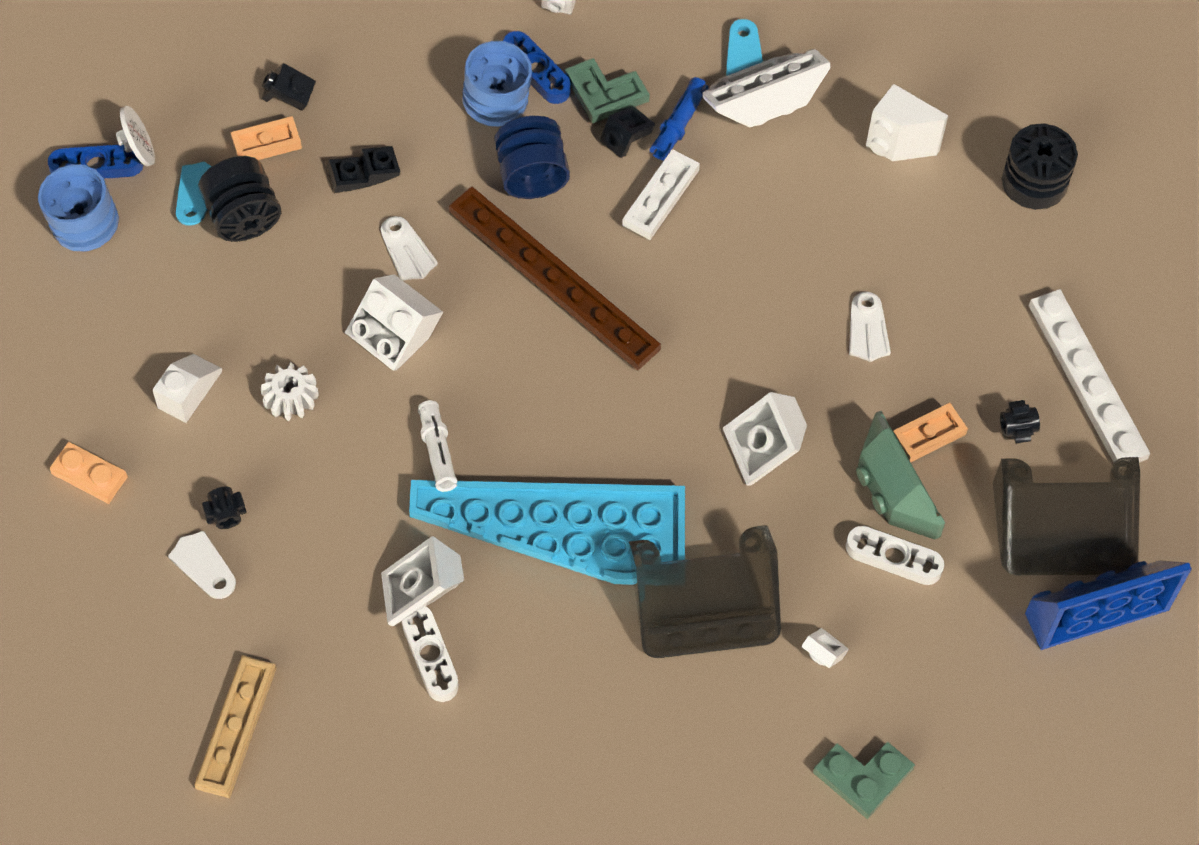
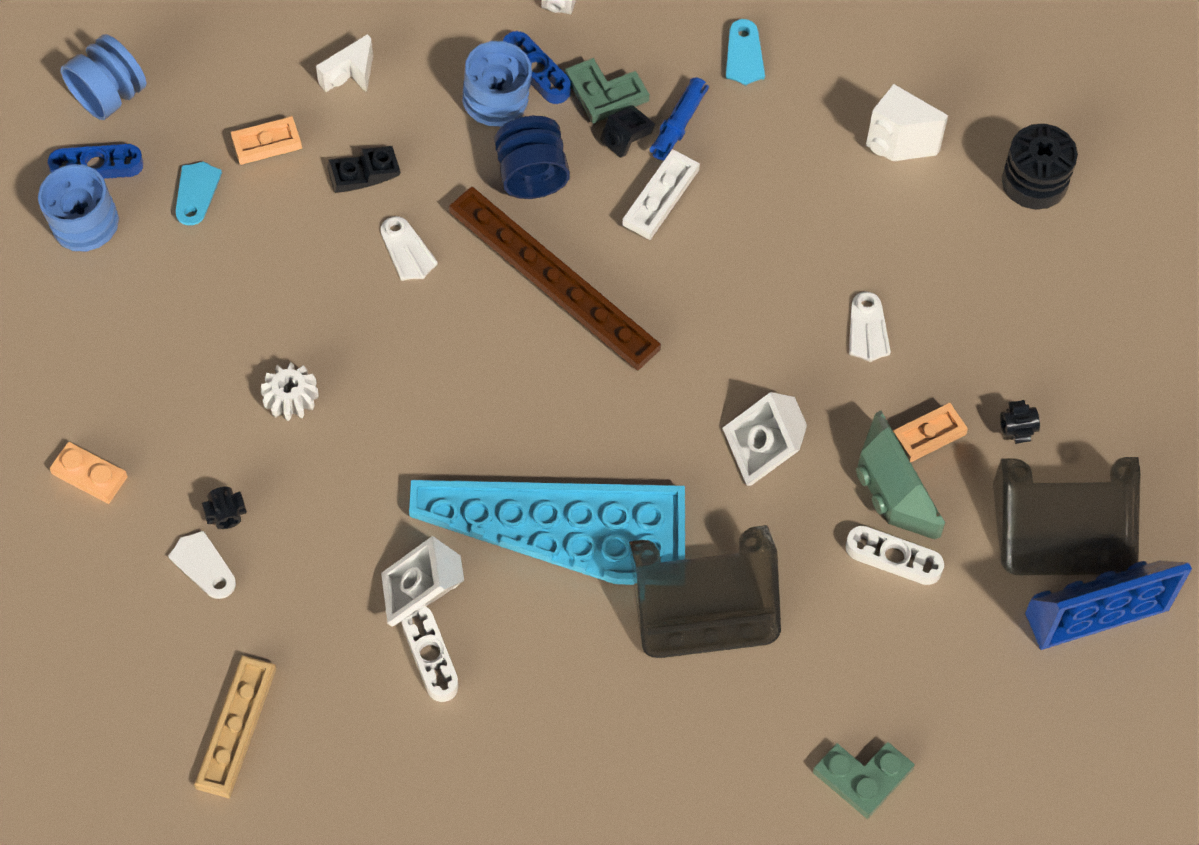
white piece [116,106,155,167] -> none
white slope [153,354,222,423] -> none
black wheel [198,156,282,242] -> none
black bracket [262,63,316,111] -> none
white slope [345,274,443,371] -> none
white pin [418,400,457,492] -> none
white wedge [702,49,831,127] -> none
white plate [802,628,849,668] -> none
white plate [1029,289,1150,470] -> none
none -> medium blue wheel [60,34,147,120]
none -> white slope [316,34,373,92]

